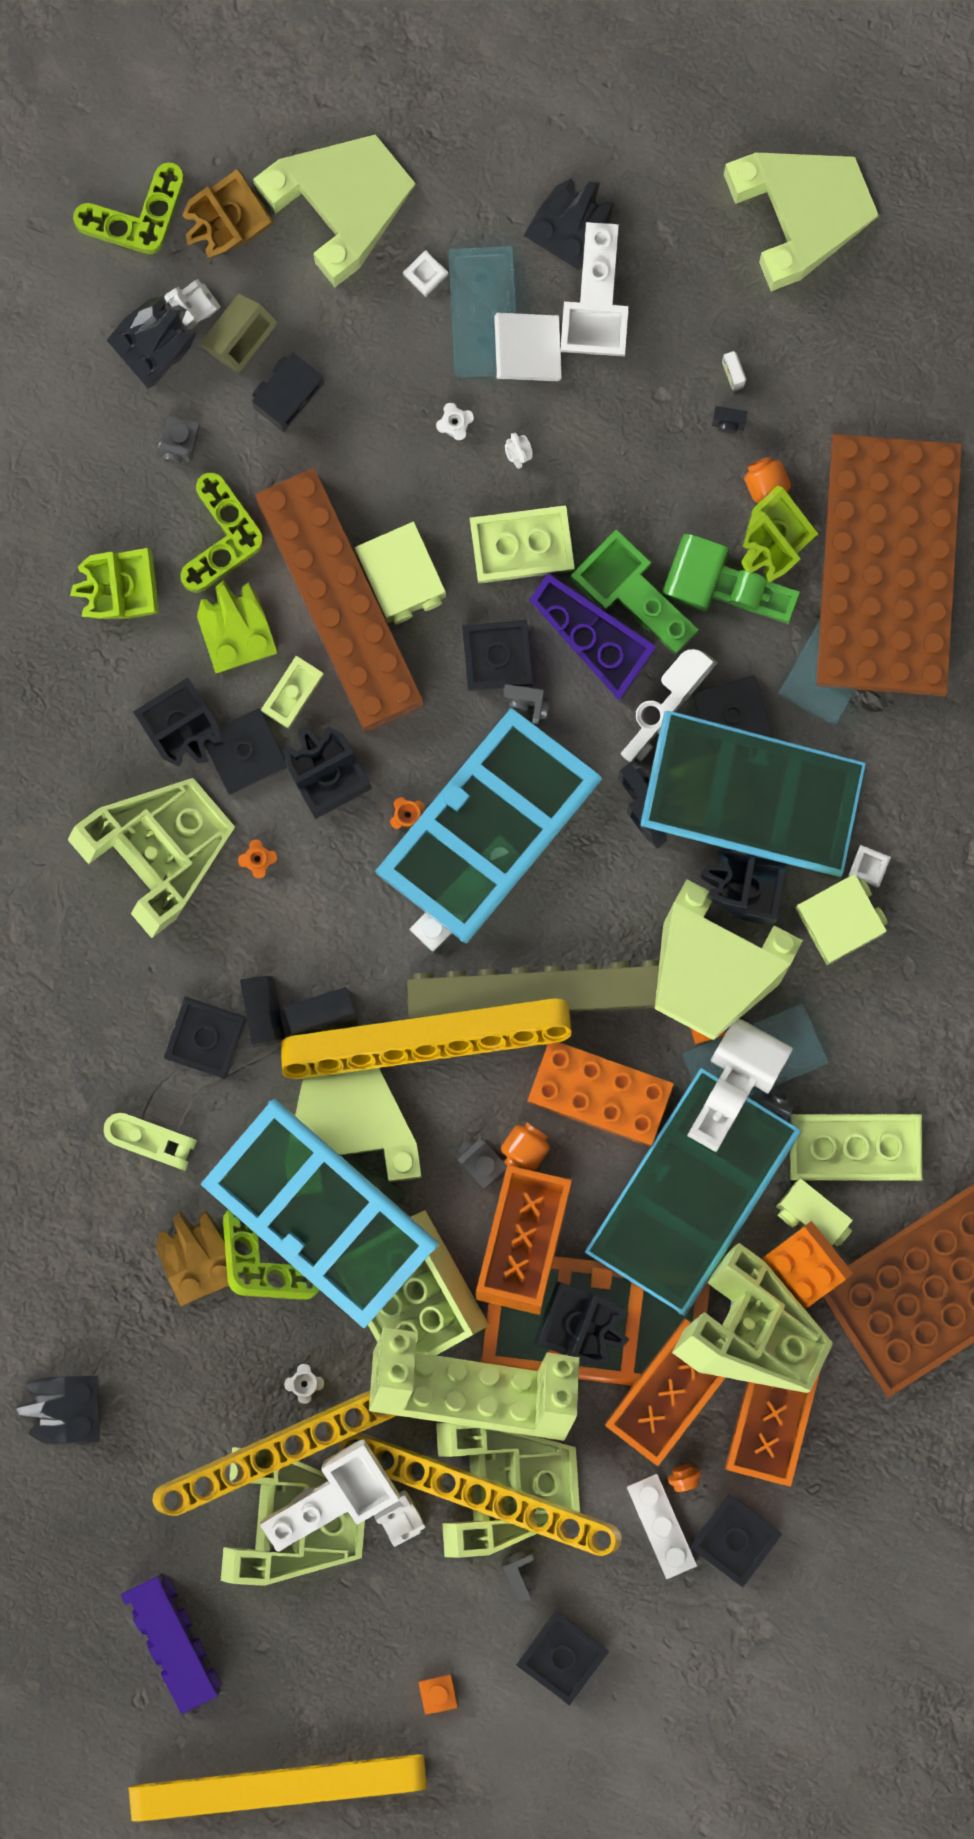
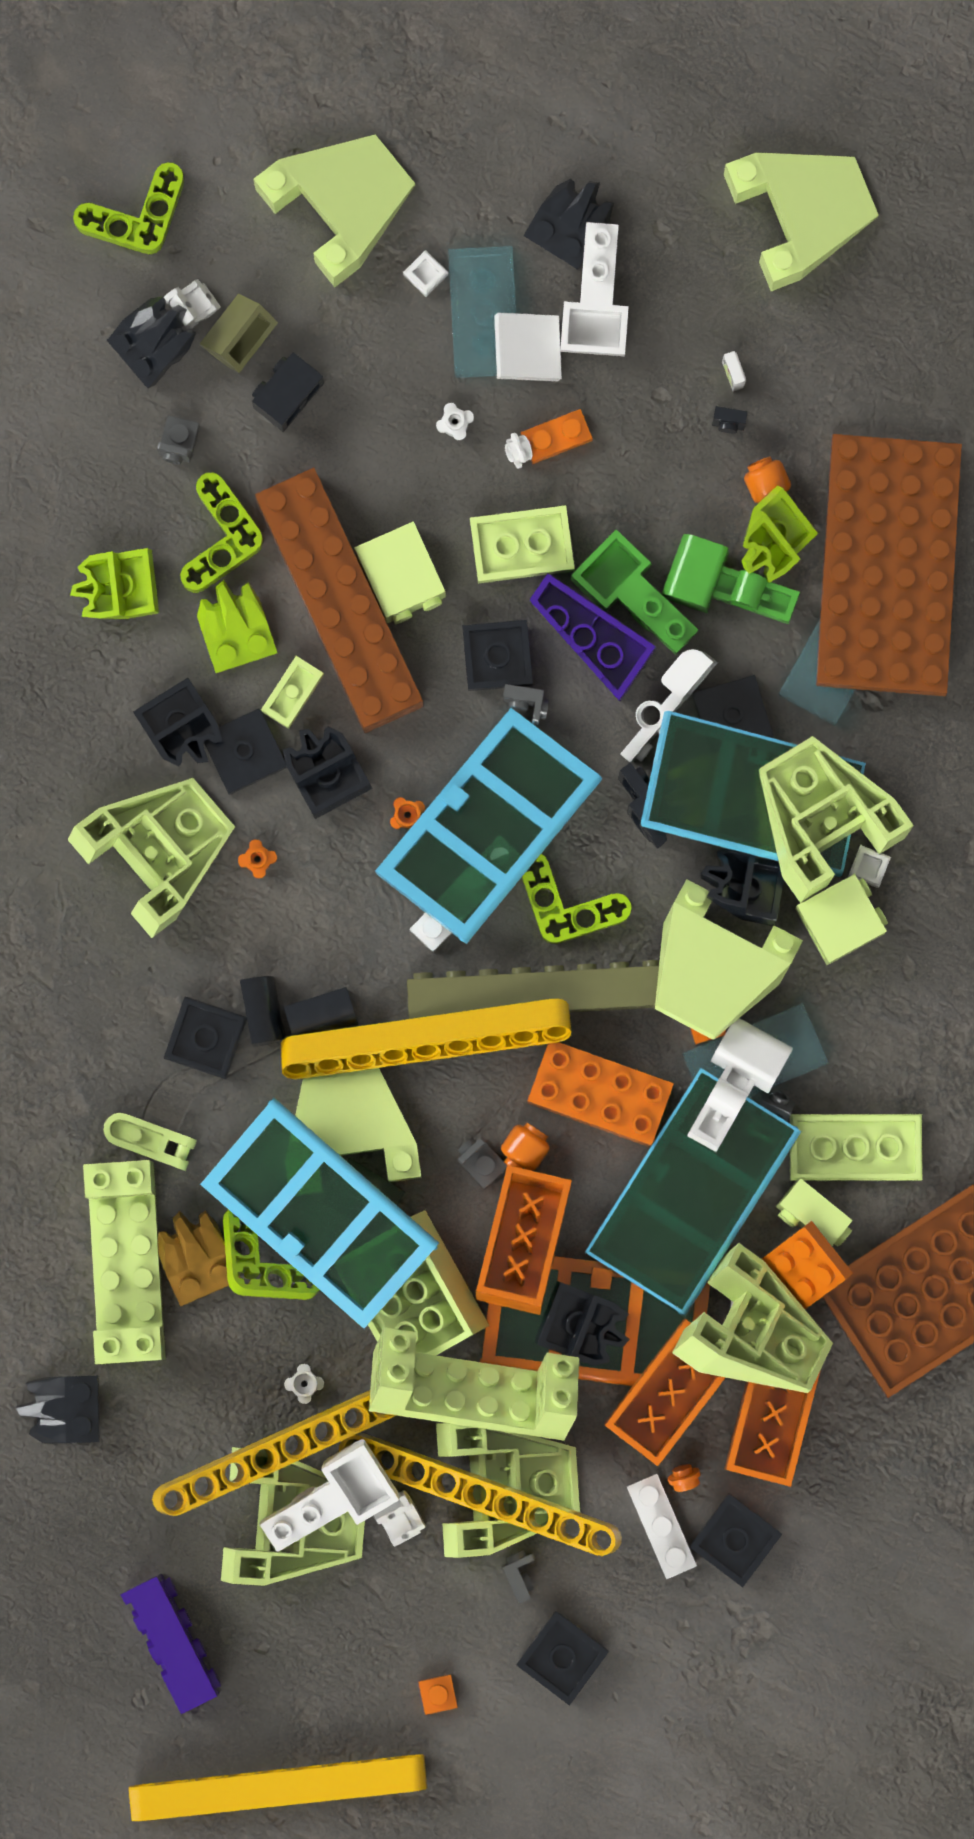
pearl gold plate [182,169,275,258] -> none
none -> yellowish green plate [83,1160,166,1364]
none -> orange plate [521,409,593,464]
none -> lime beam [522,854,631,944]
none -> yellowish green wedge [759,736,914,903]

